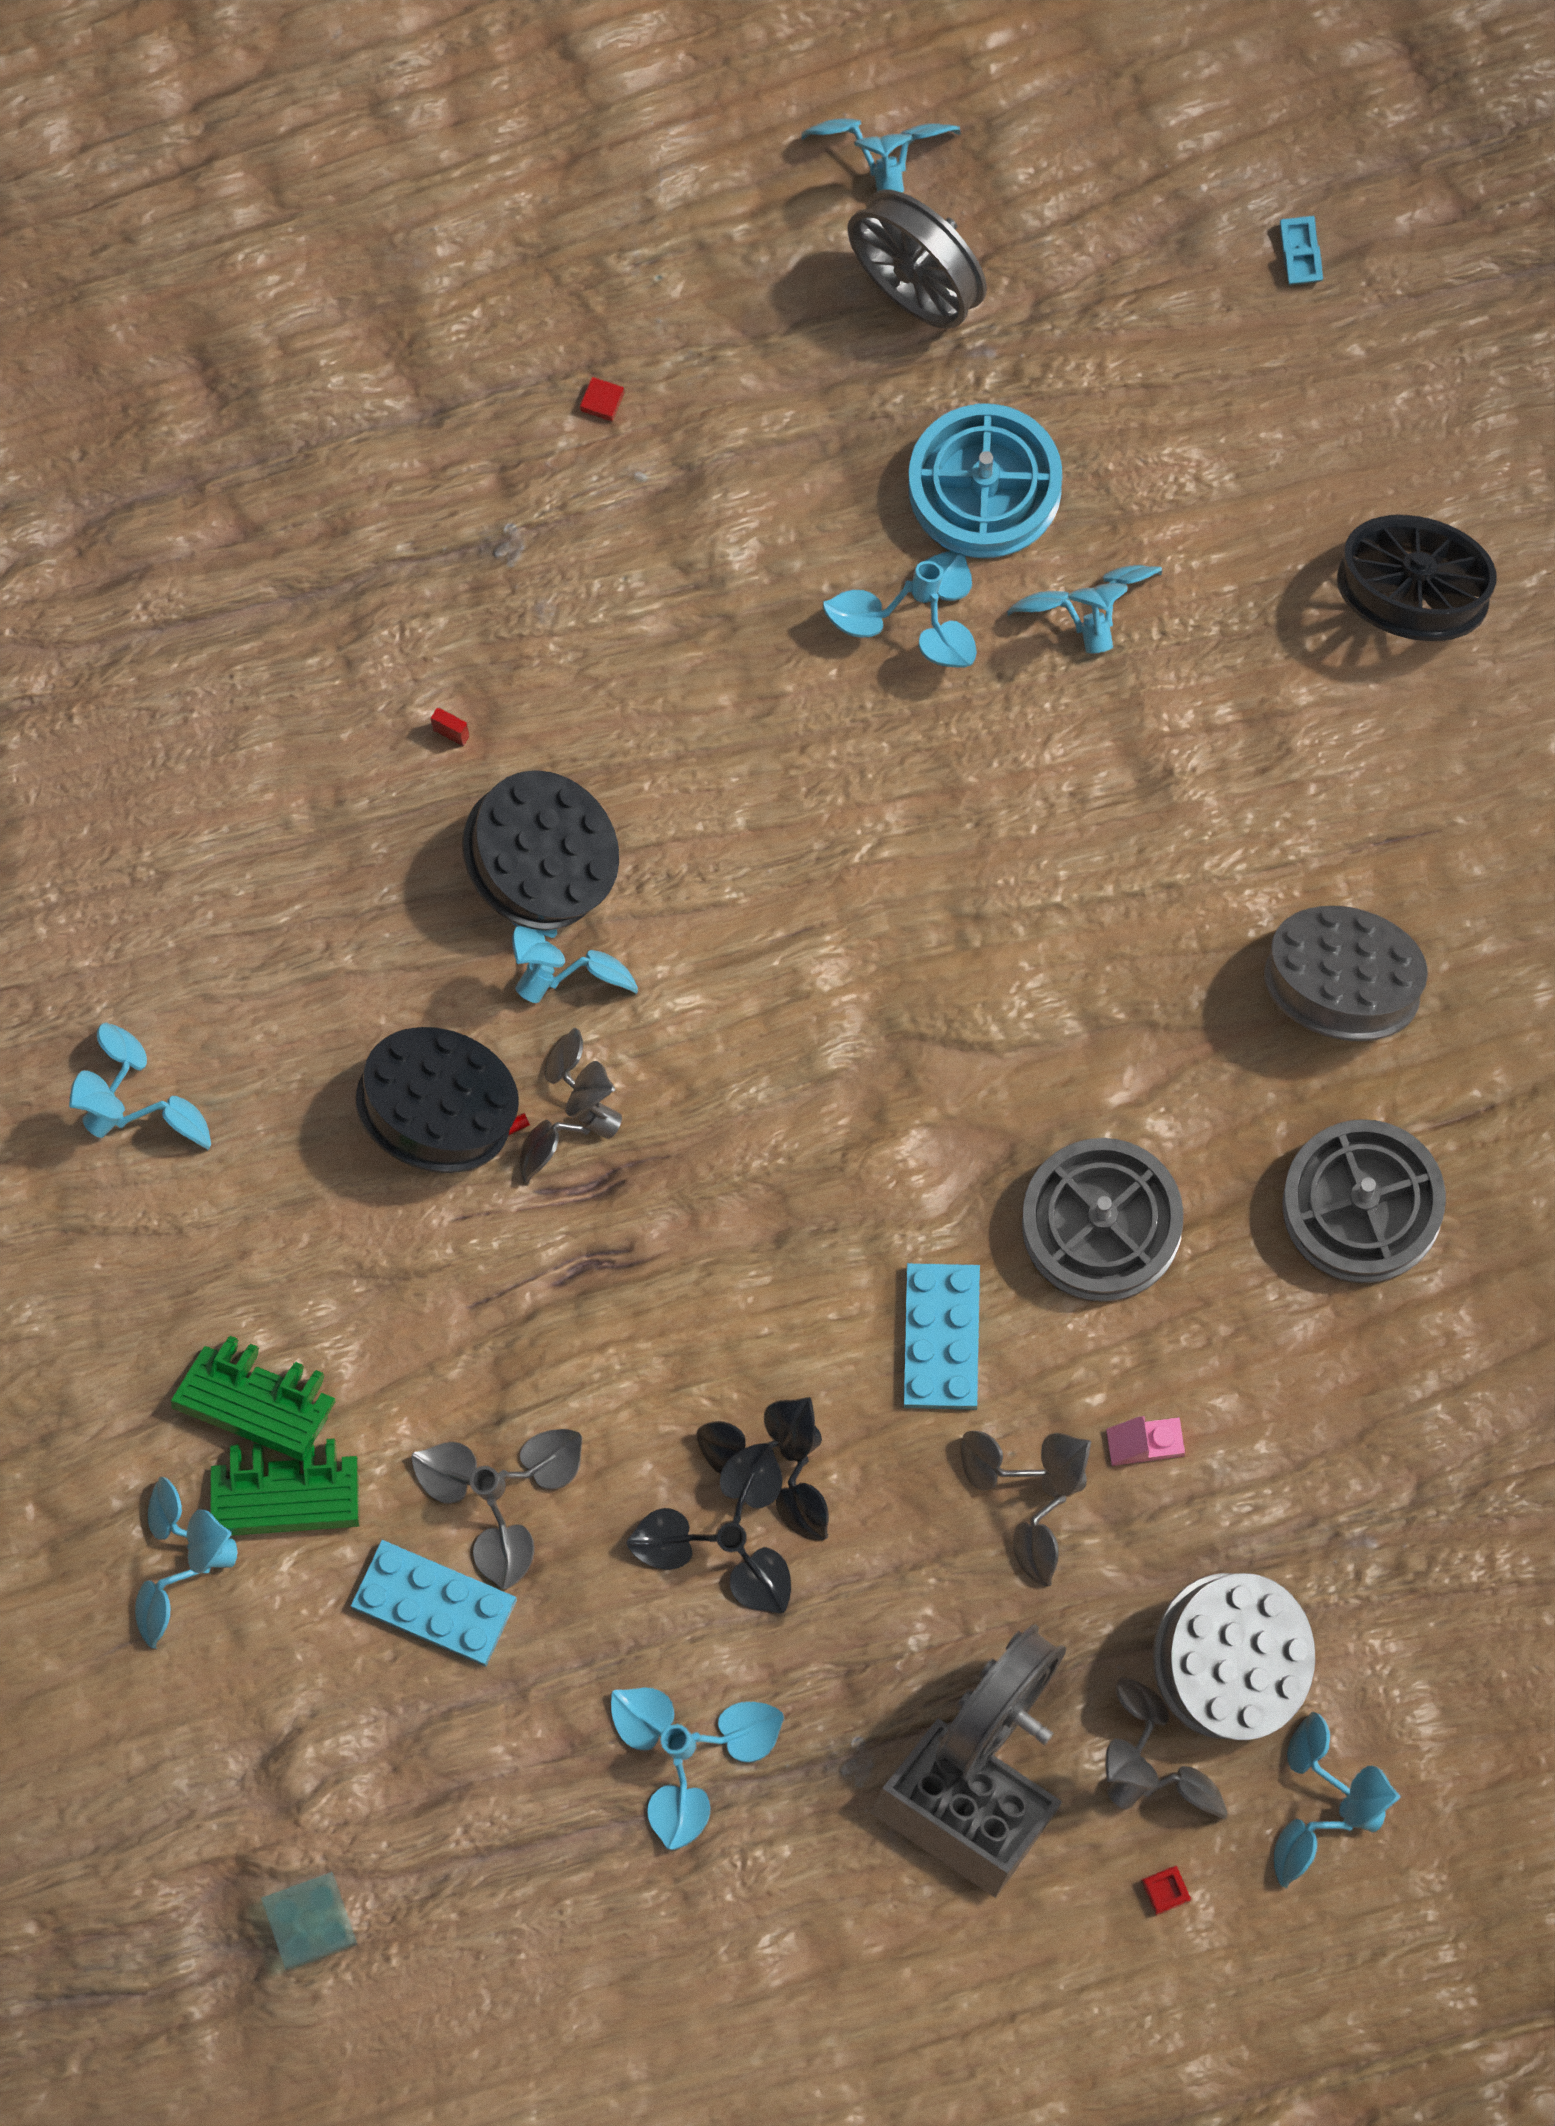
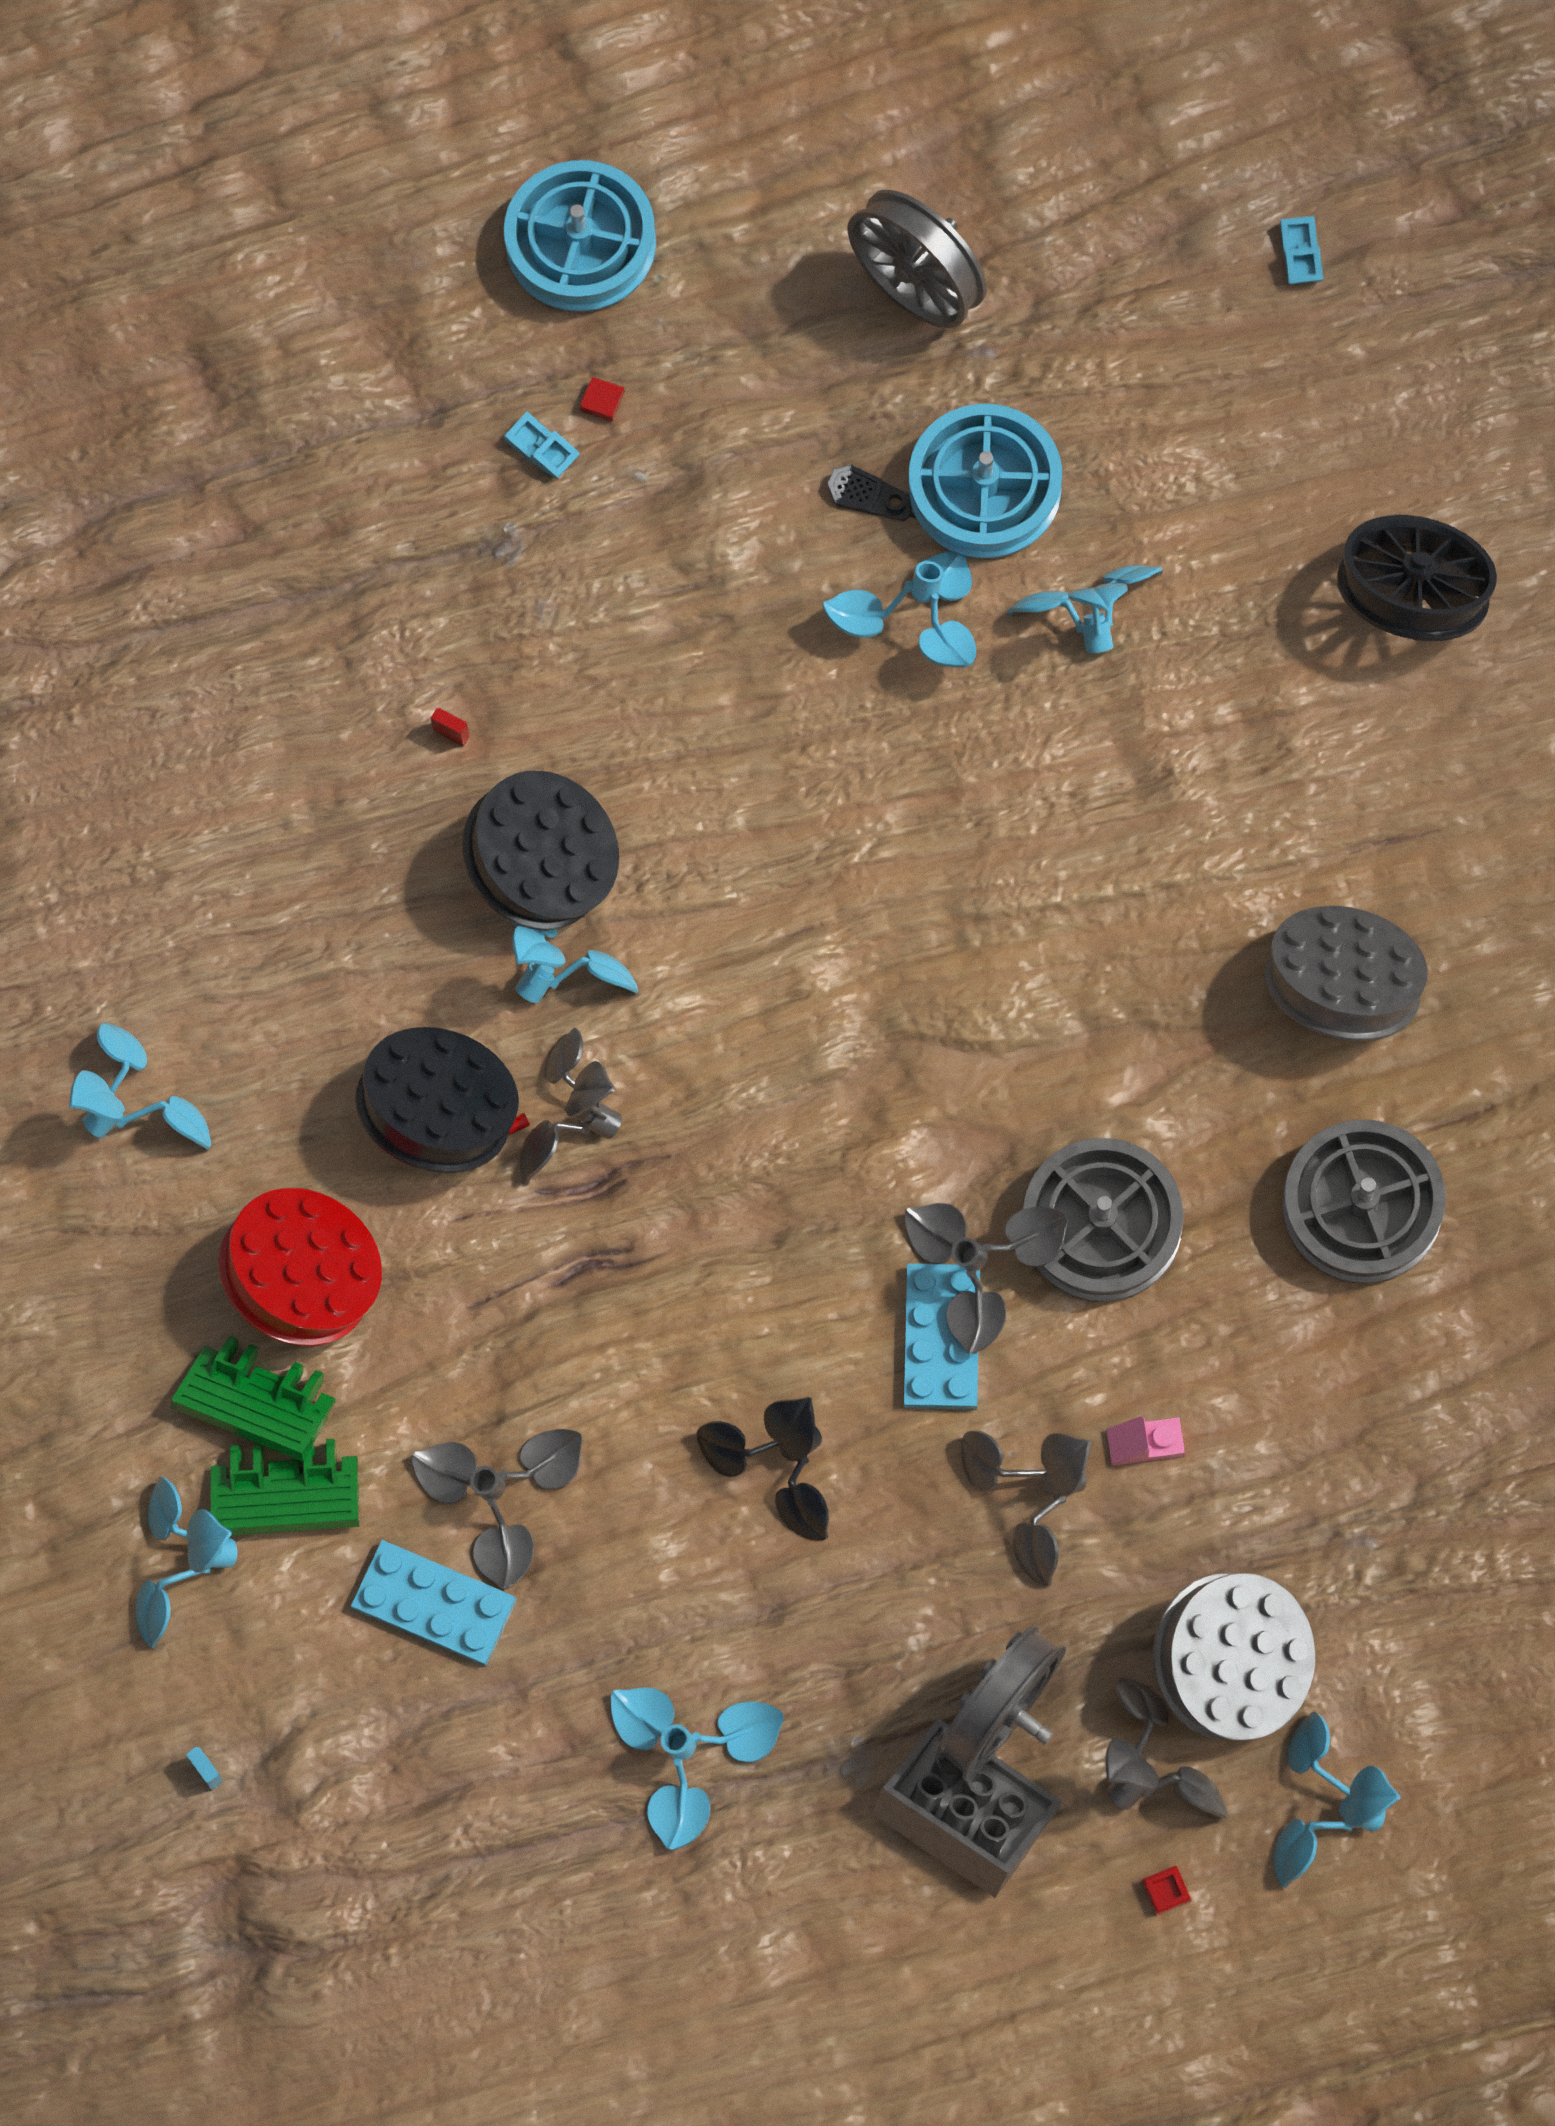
clear light blue plate [261,1872,358,1971] -> none
black plant [626,1443,791,1614] -> none
medium azure plant [801,119,961,192] -> none
none -> medium azure tile [186,1747,222,1790]
none -> red wheel [218,1188,382,1347]
none -> medium azure slope [503,412,580,479]
none -> medium azure wheel [504,160,656,312]
none -> black piece [827,465,916,521]
none -> flat silver plant [905,1203,1068,1354]

